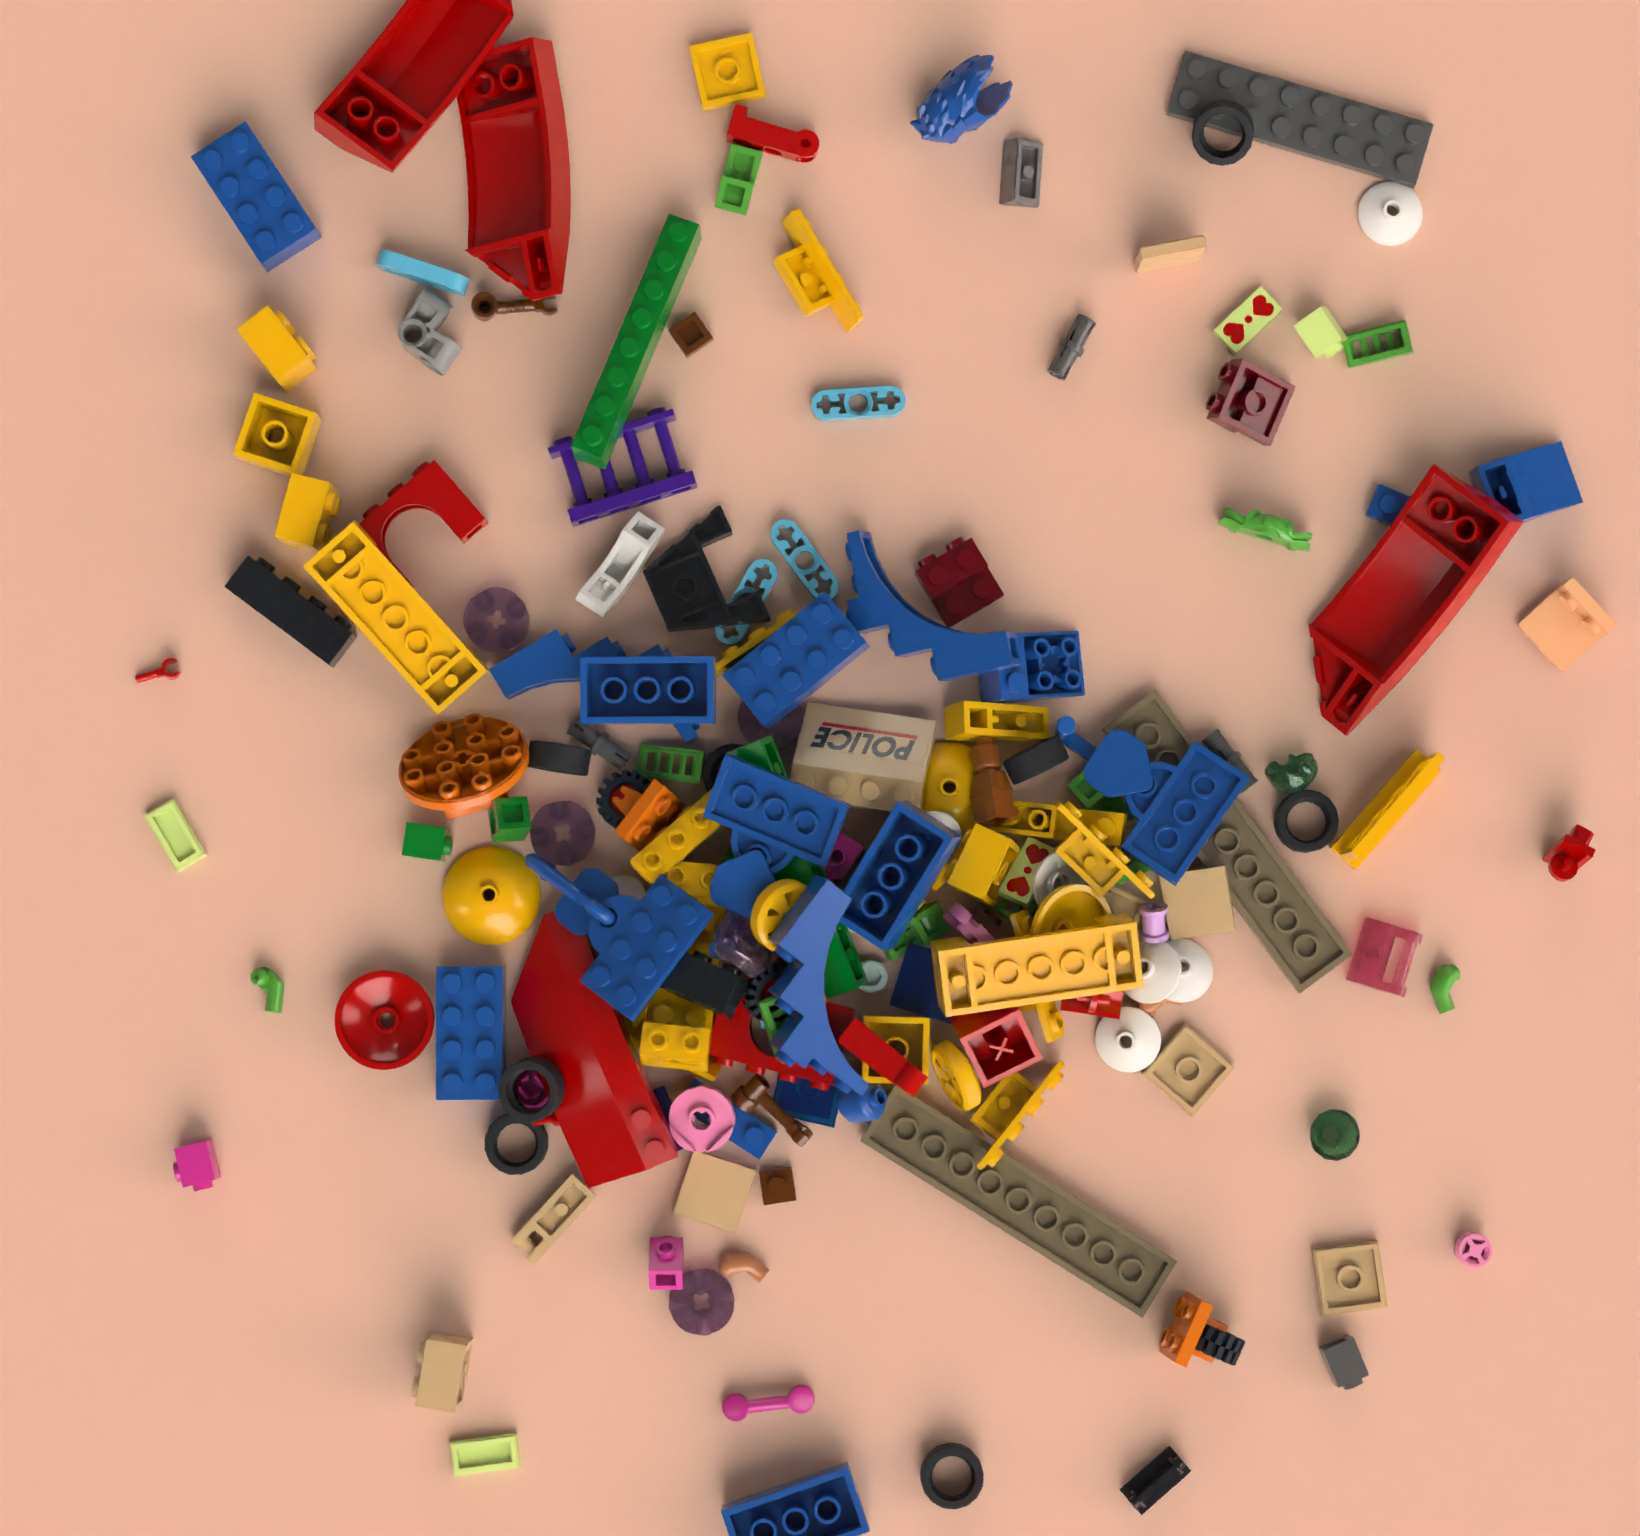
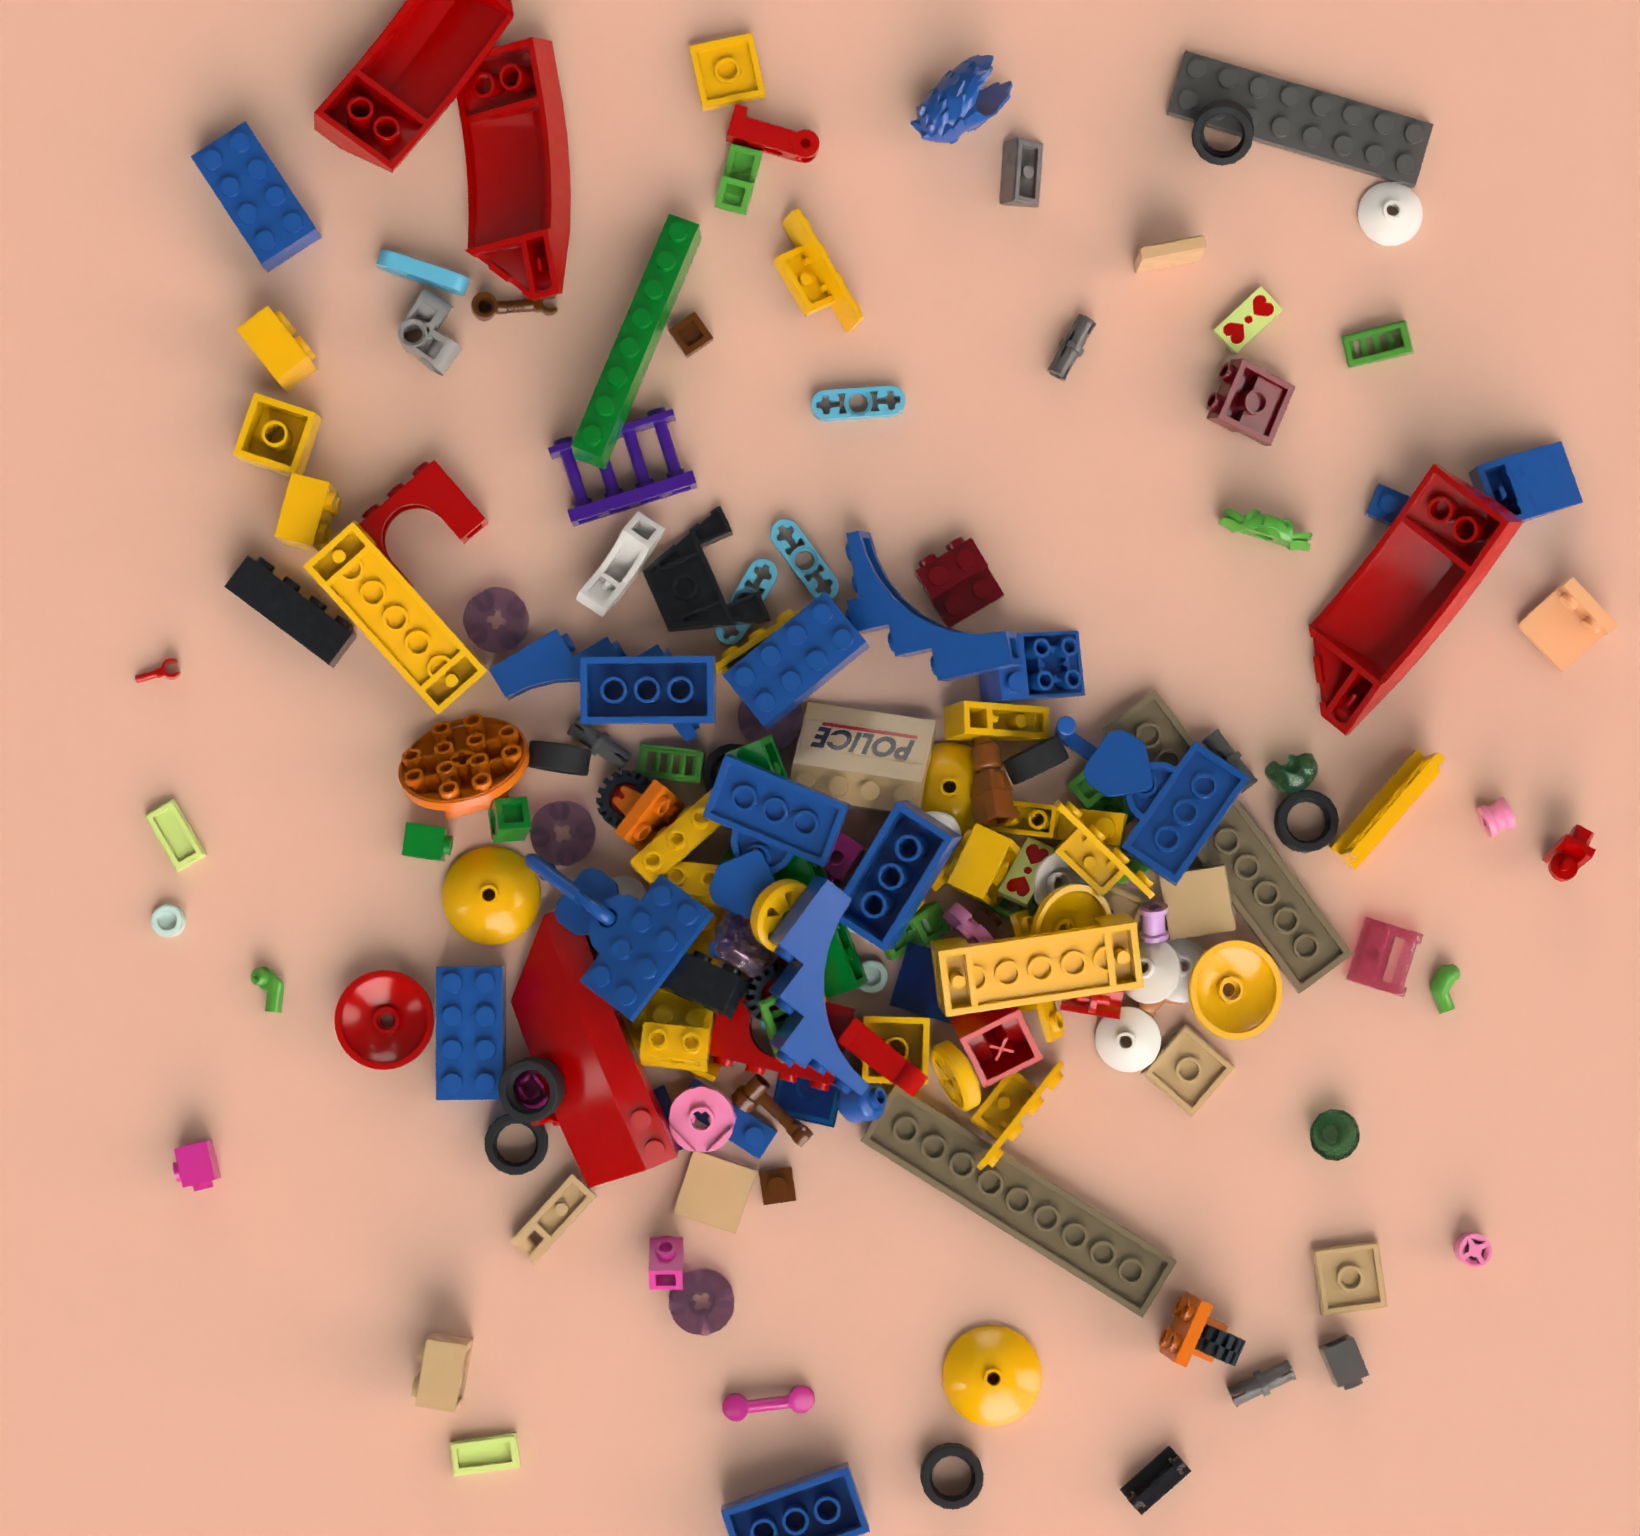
nougat arm [718,1251,769,1282] -> none
yellowish green brick [1294,306,1348,359] -> none
none -> light aqua tile [151,904,186,937]
none -> yellow dish [942,1325,1042,1426]
none -> yellow dish [1188,940,1283,1040]
none -> dark grey pin [1227,1360,1296,1407]
none -> bright pink wheel [1477,797,1516,837]

